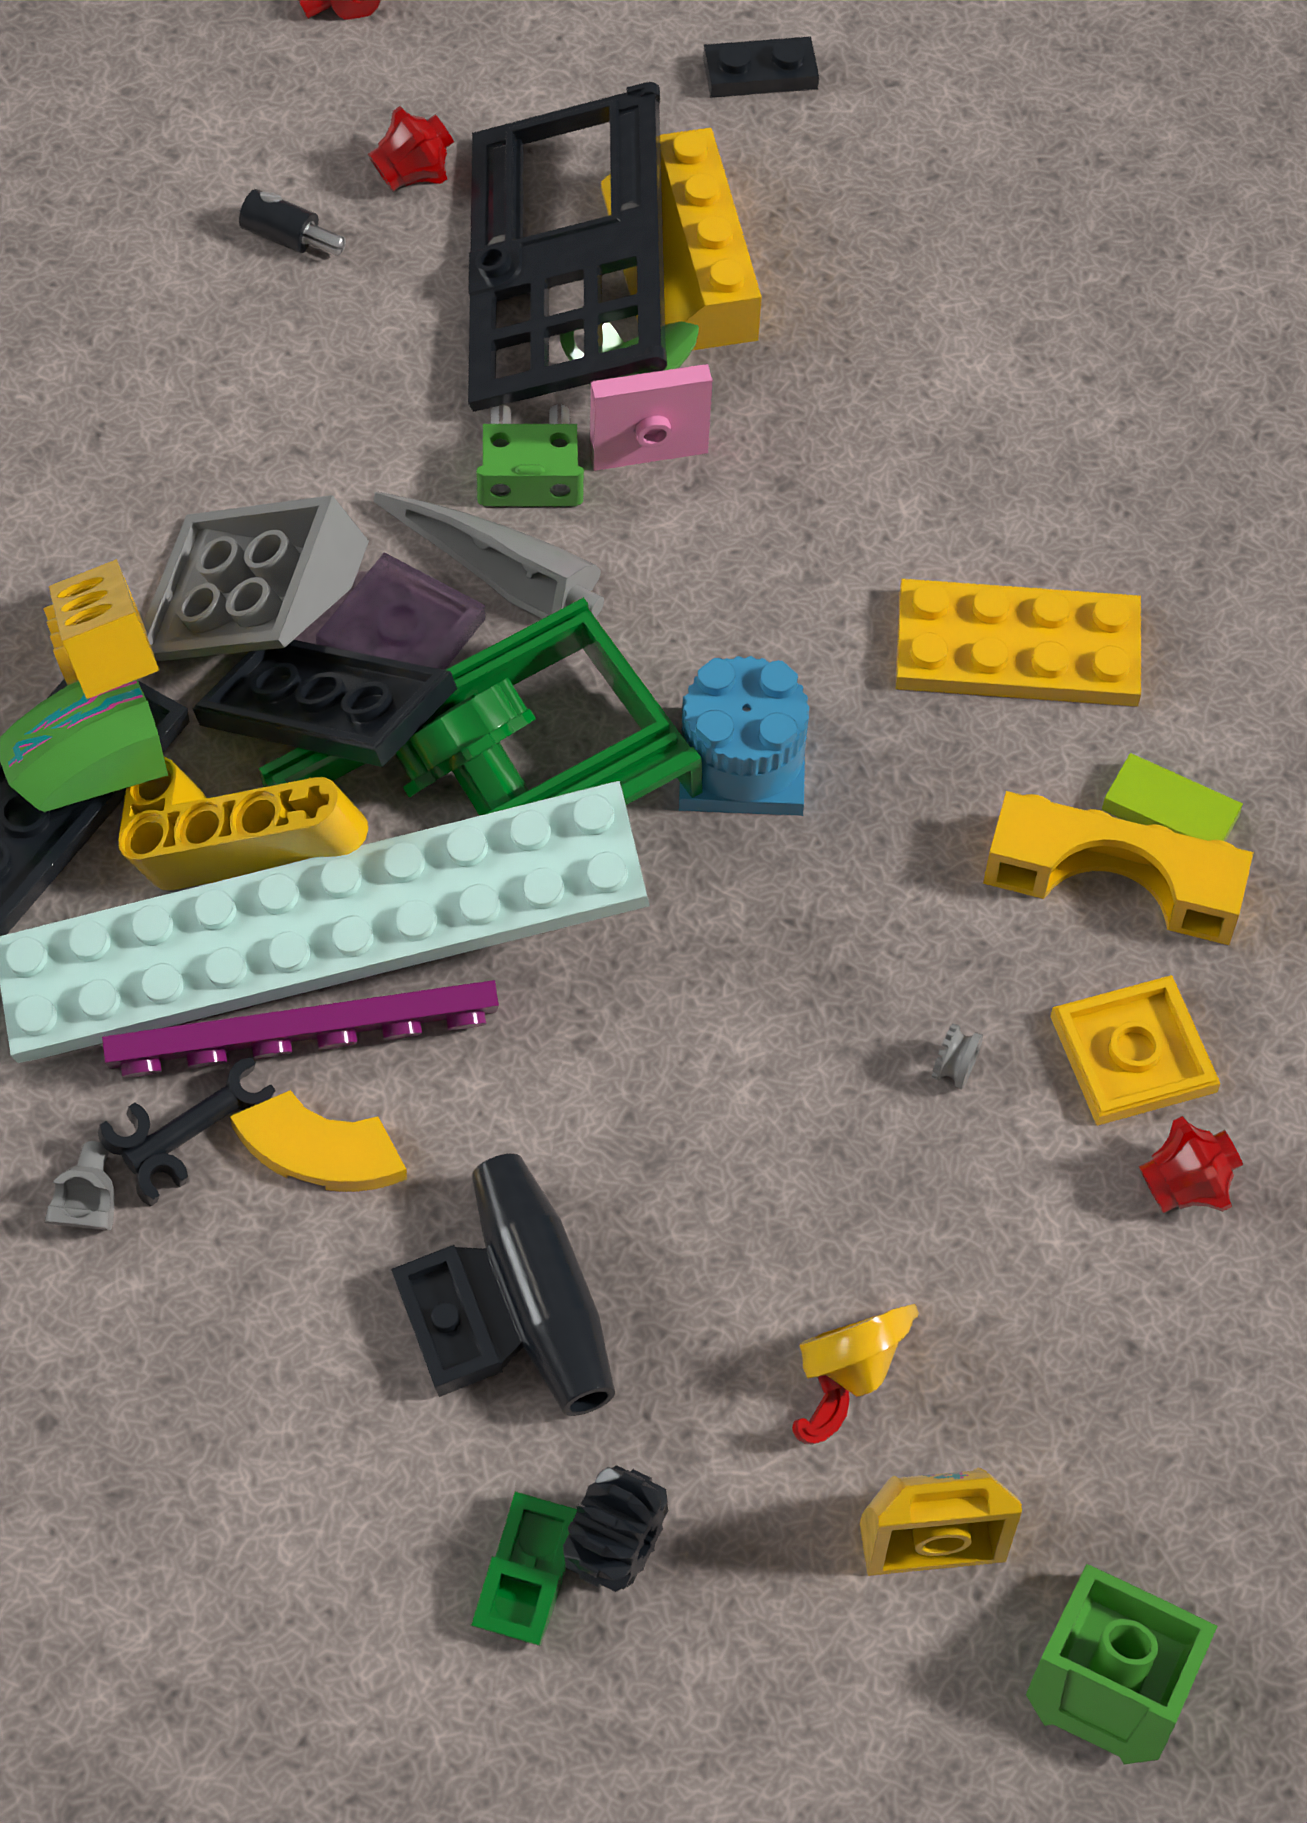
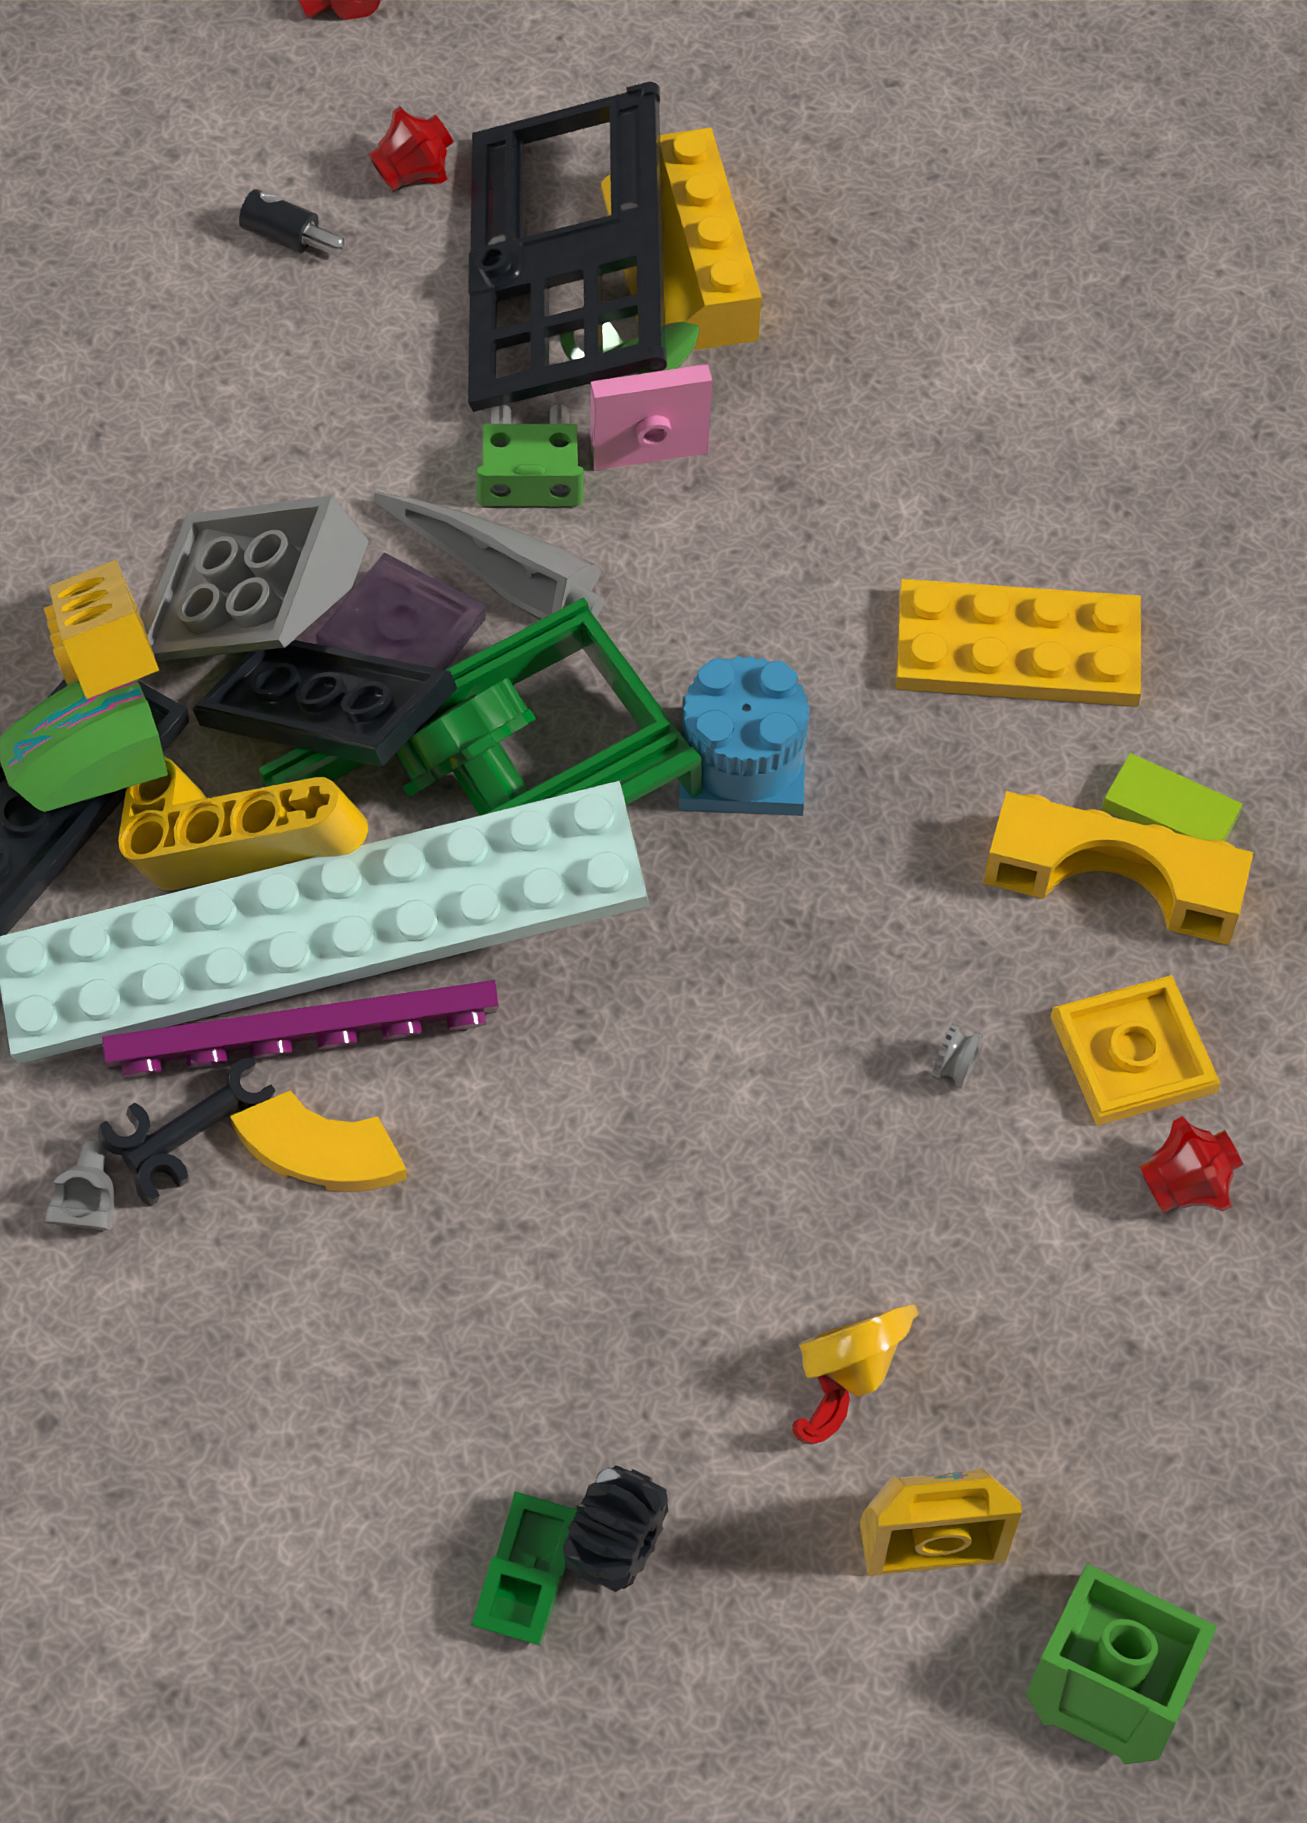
black plate [391,1153,615,1416] -> none
black plate [703,36,819,98] -> none

